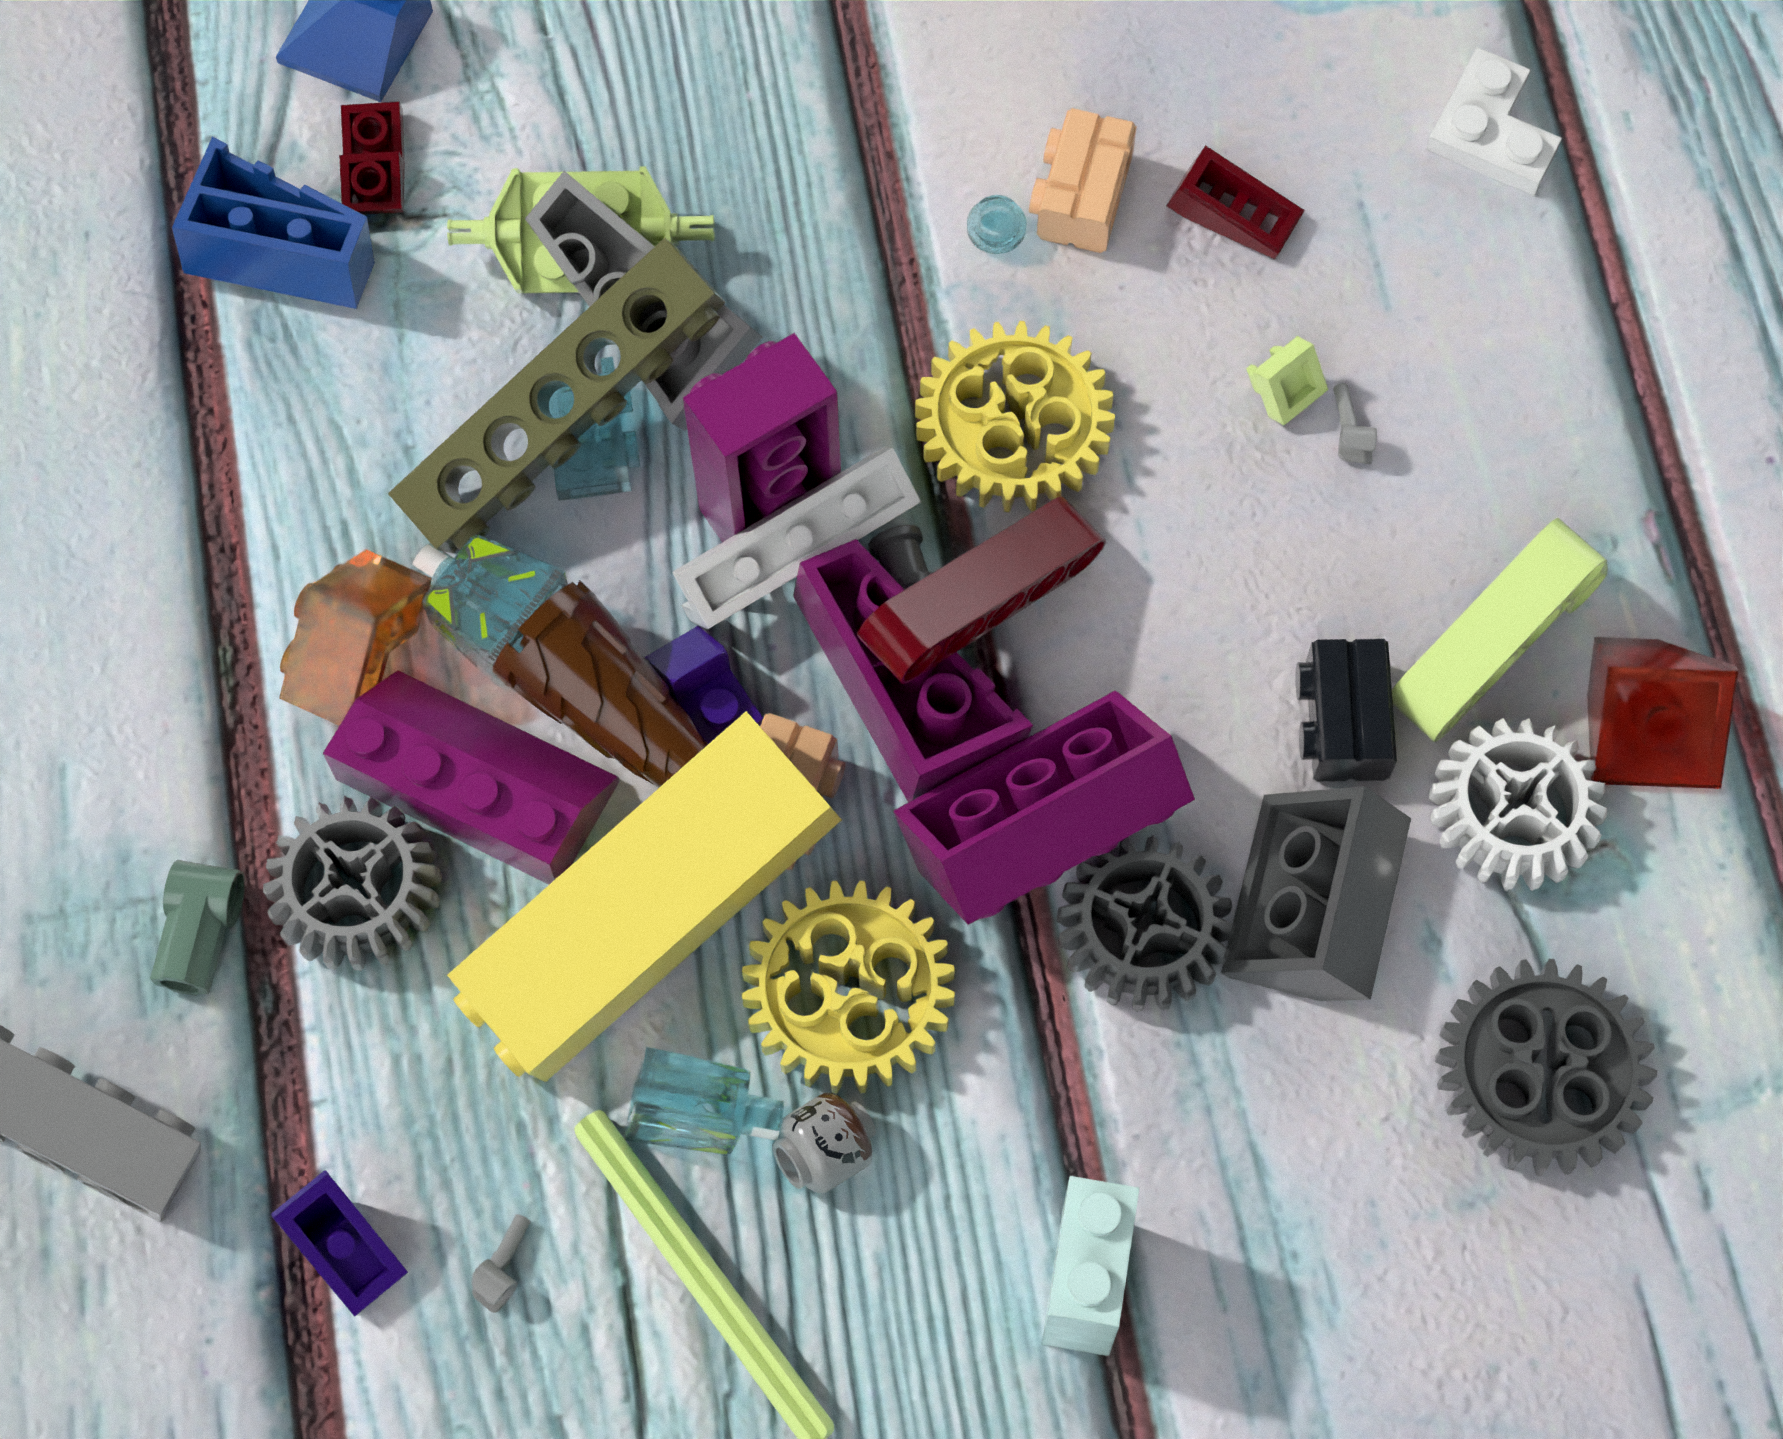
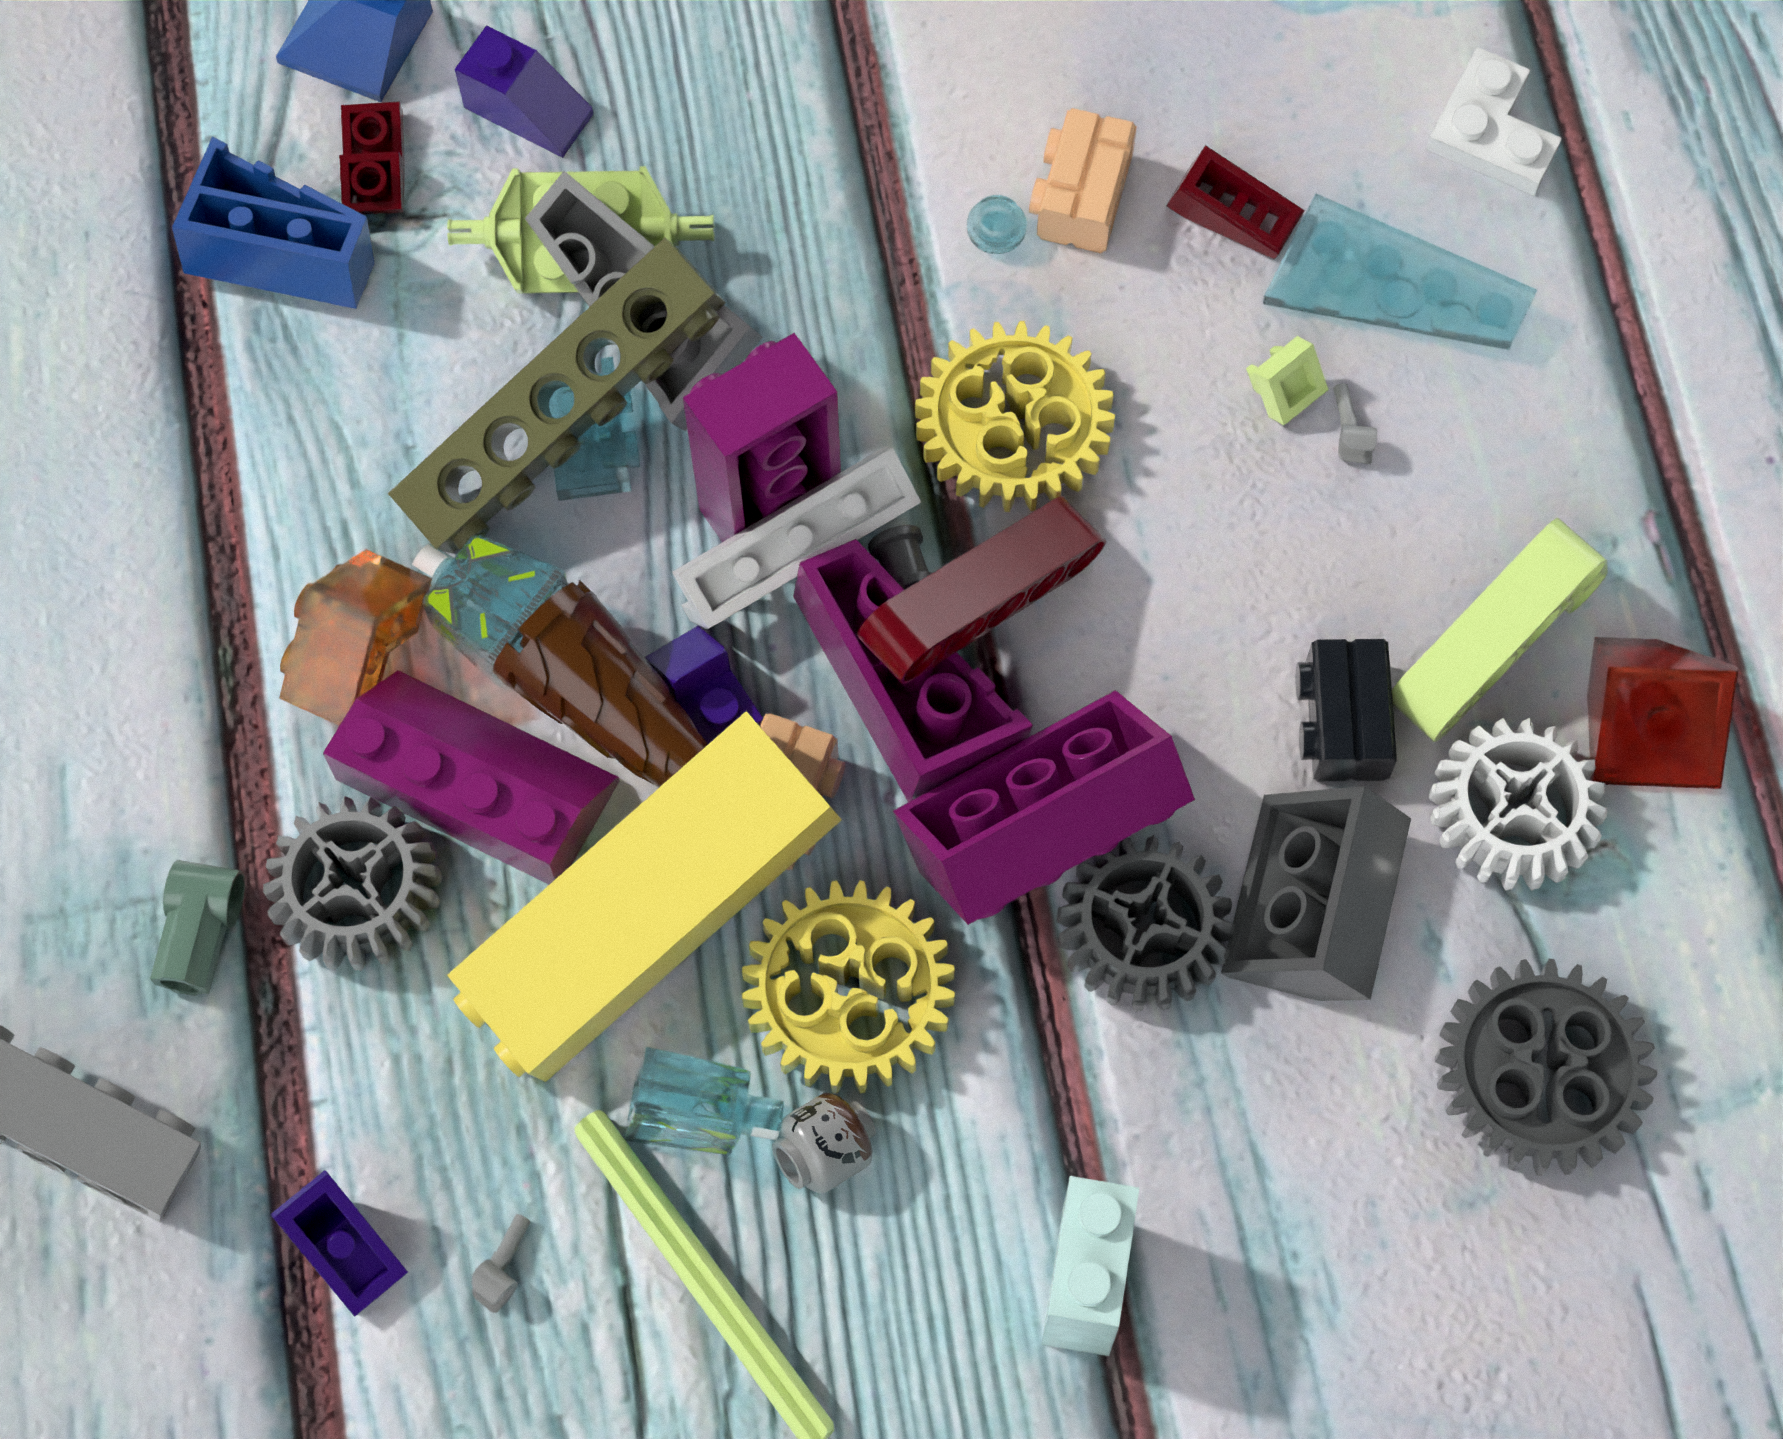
none -> dark purple slope [454,25,594,158]
none -> clear light blue wing [1263,193,1537,350]

